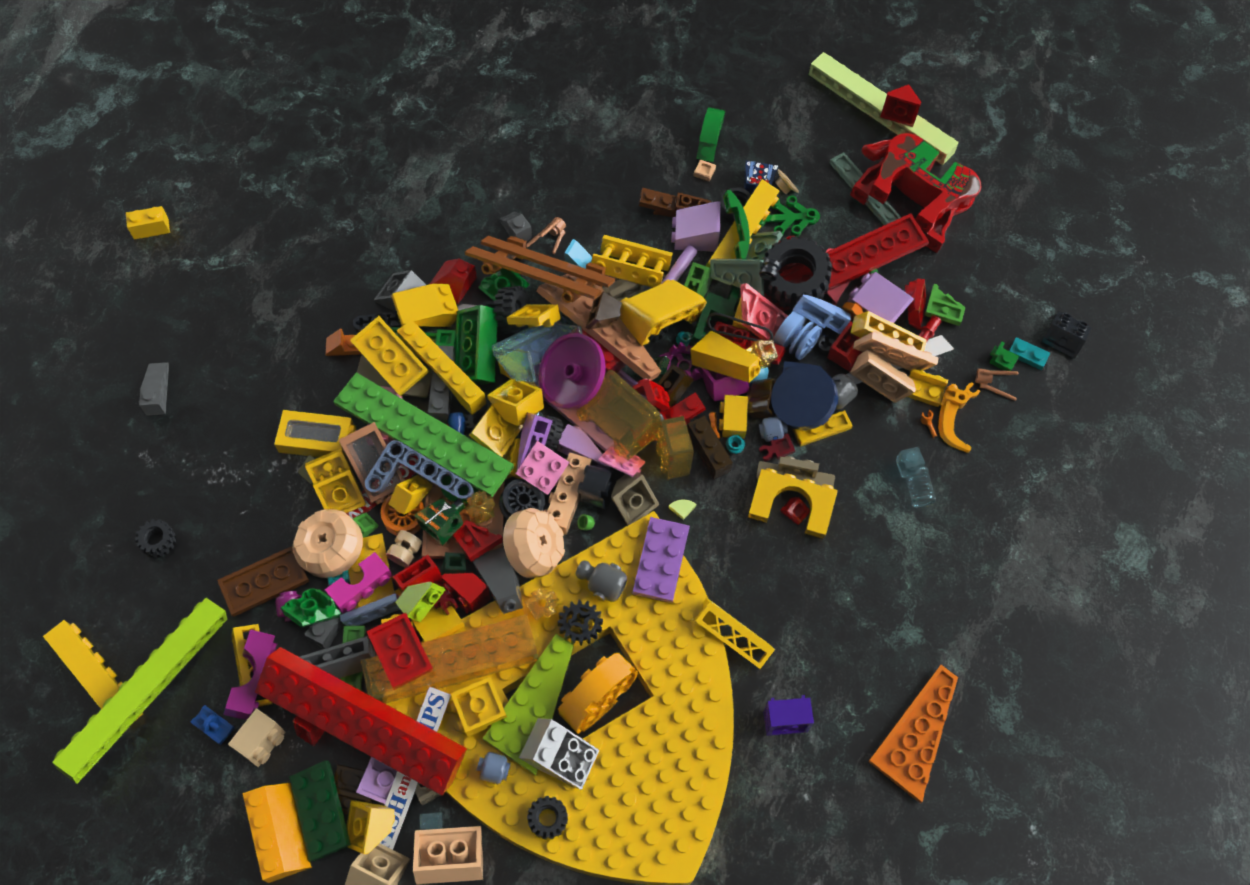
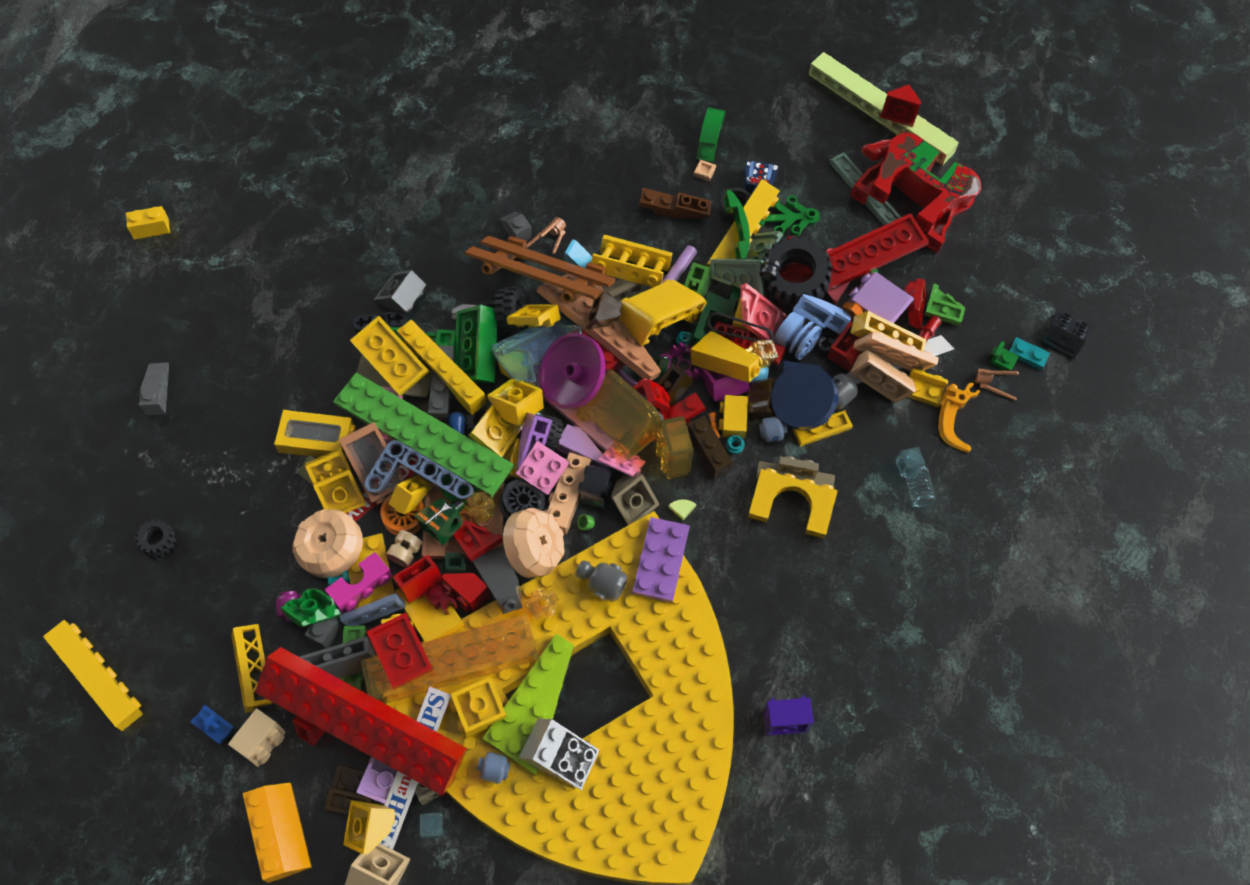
lime brick [52,598,228,784] -> none
reddish brown plate [217,546,310,617] -> none
magenta arch [224,629,277,720] -> none
dark green plate [289,760,351,861] -> none
orange slope [326,329,362,356] -> none
bright green slope [353,512,379,538] -> none
yellow slope [391,284,458,327] -> none
lime slope [395,582,445,622] -> none
light nougat slope [413,826,483,884] -> none
red slope [430,259,477,304] -> none
green slope [478,268,530,301] -> none
black tyre [527,796,568,840] -> none
black gear [558,600,603,646] -> none
light orange brick [558,653,638,734] -> none
lavender slope [671,202,720,252] -> none
yellow fence [695,598,775,669] -> none
dark red plate [759,433,795,461] -> none
tan piece [775,169,799,194] -> none
red slope [780,497,810,525] -> none
orange wing [868,665,958,804] -> none
orange hand [920,410,937,438] -> none

